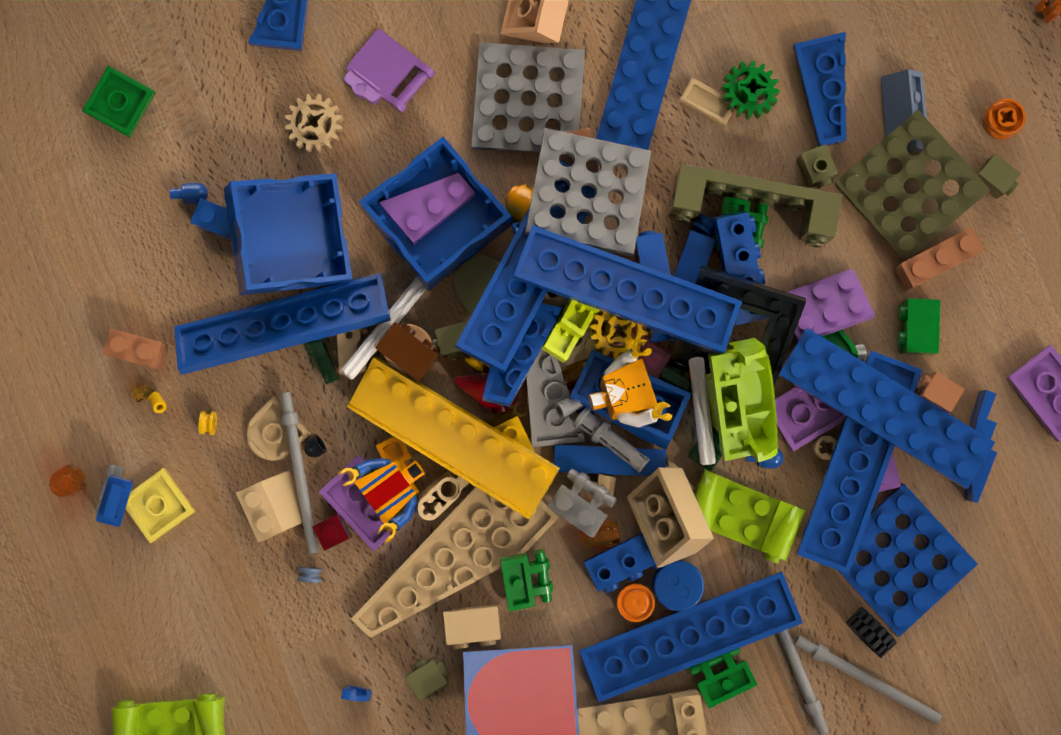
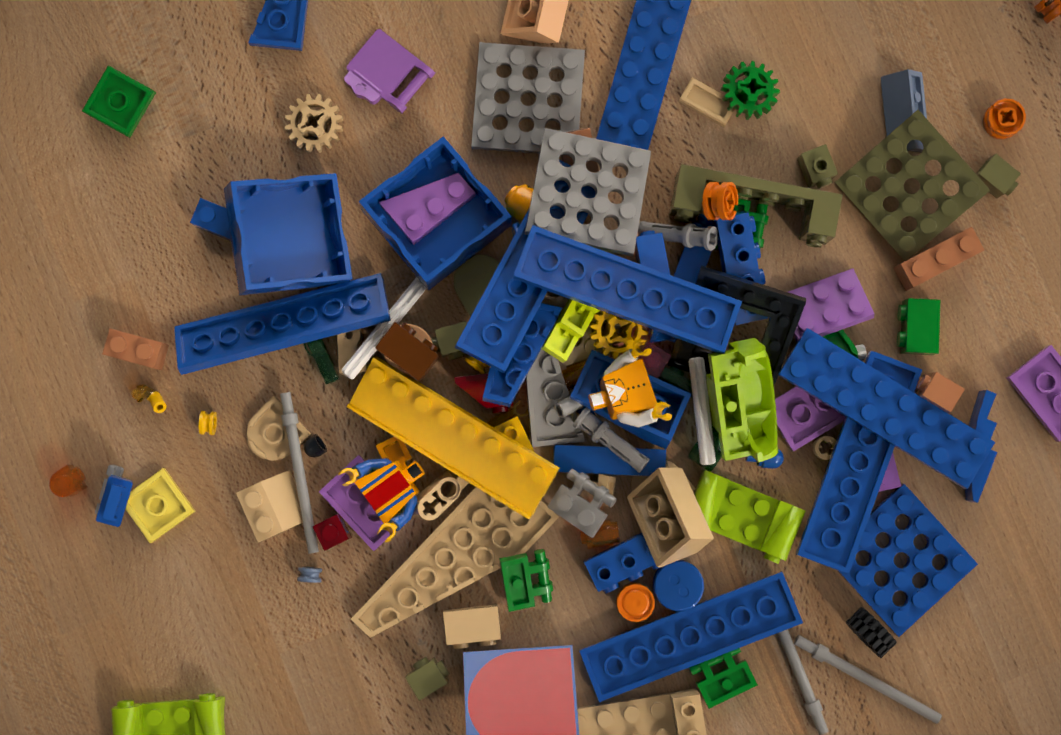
blue cylinder [170,183,208,204] -> none
blue tile [341,685,372,702] -> none
blue wing [793,32,846,147] -> none
none -> light grey pin [638,221,718,251]
none -> orange wheel [702,182,738,220]

